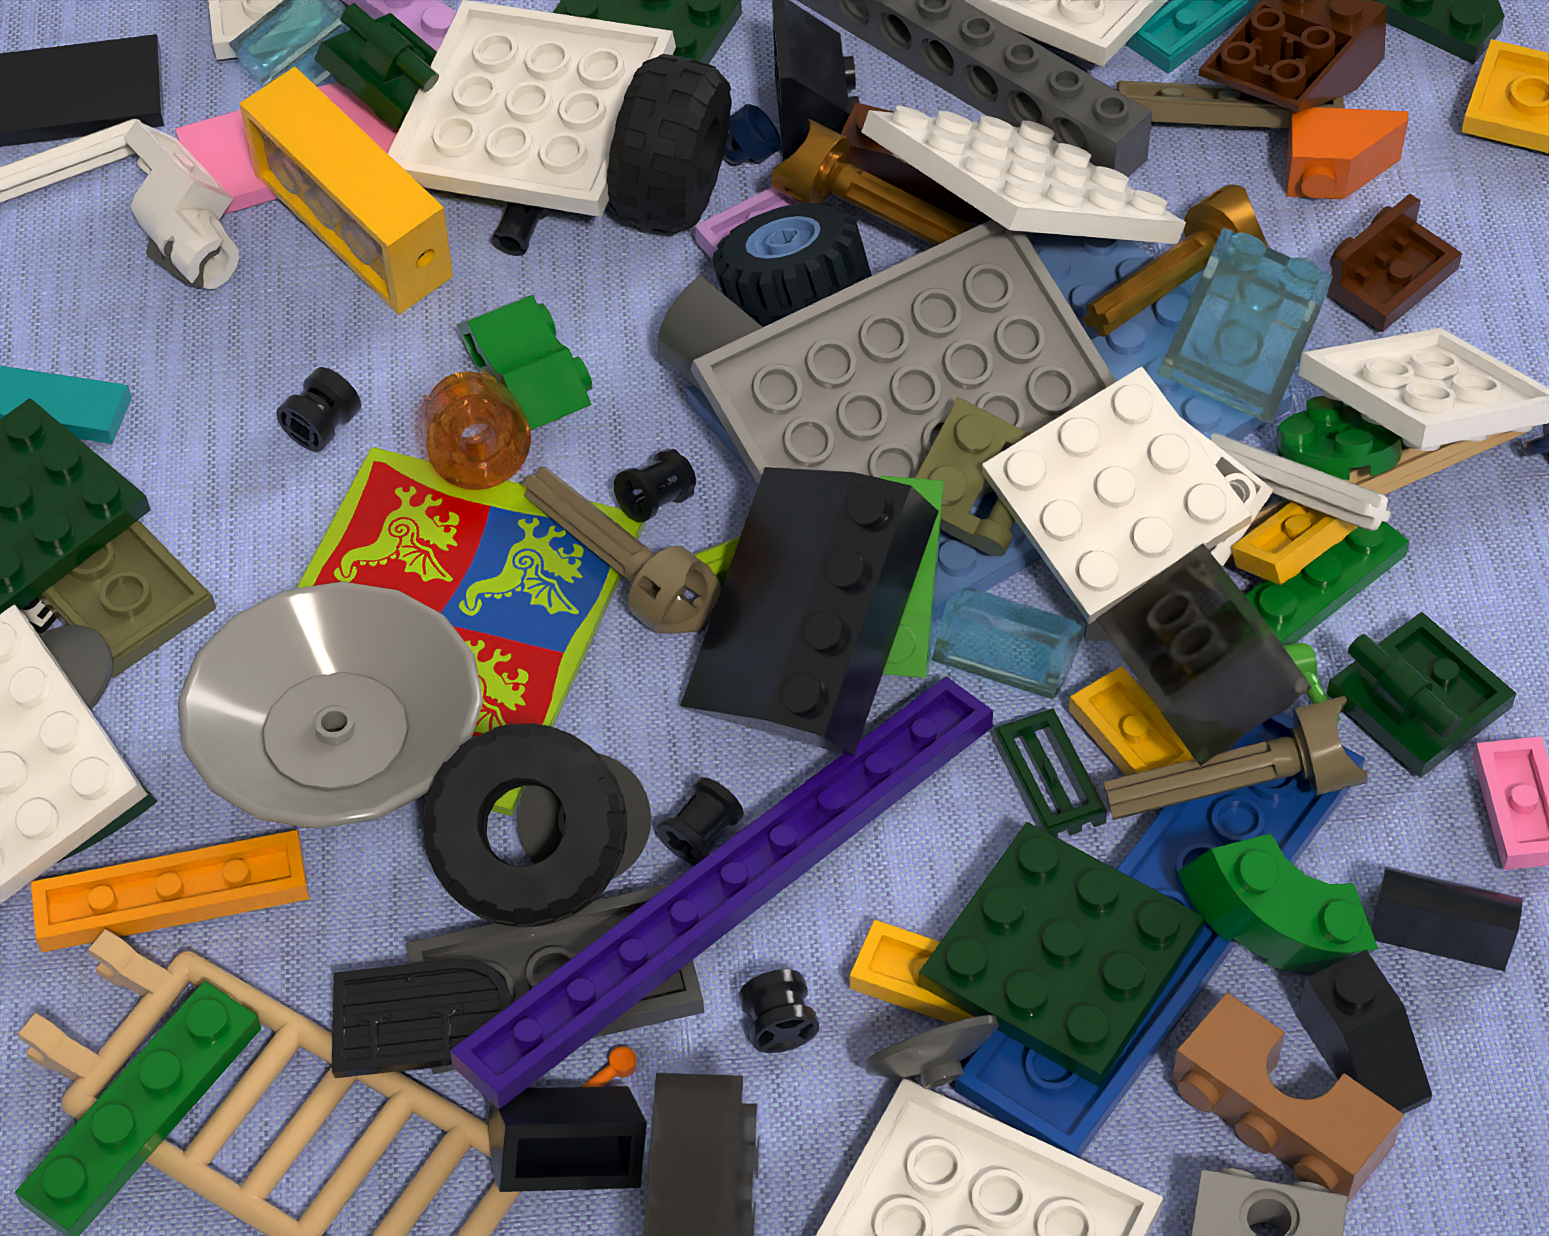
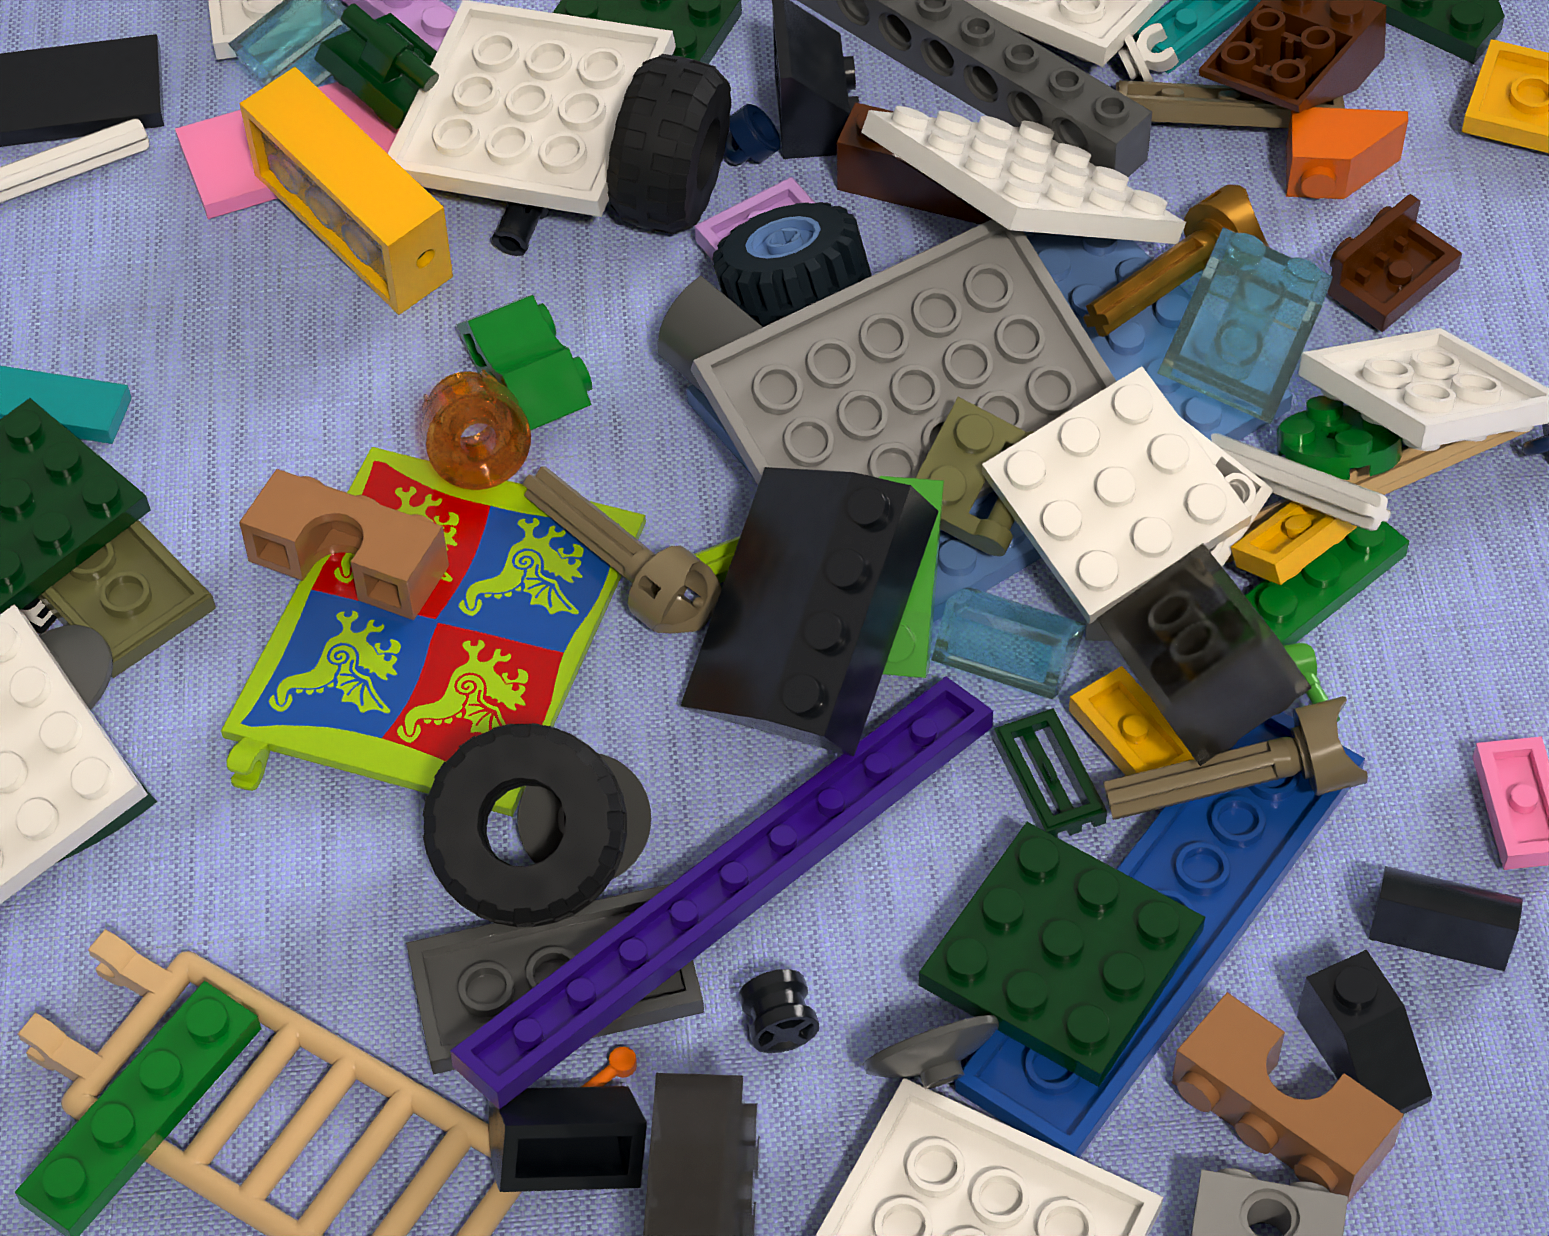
light orange plate [31,830,310,952] -> none
white plate [124,121,239,289] -> none
light grey dish [178,582,483,829] -> none
black wheel [276,367,362,452] -> none
black window [331,959,512,1078] -> none
black bush [614,448,696,523] -> none
black bush [657,777,744,865] -> none
pearl gold piece [771,119,975,246] -> none
yellow plate [849,919,973,1023] -> none
green brick [1177,833,1378,973] -> none
dark green plate [1327,611,1516,778] -> none
none -> medium nougat arch [239,469,449,620]
none -> white plate [1118,23,1179,82]

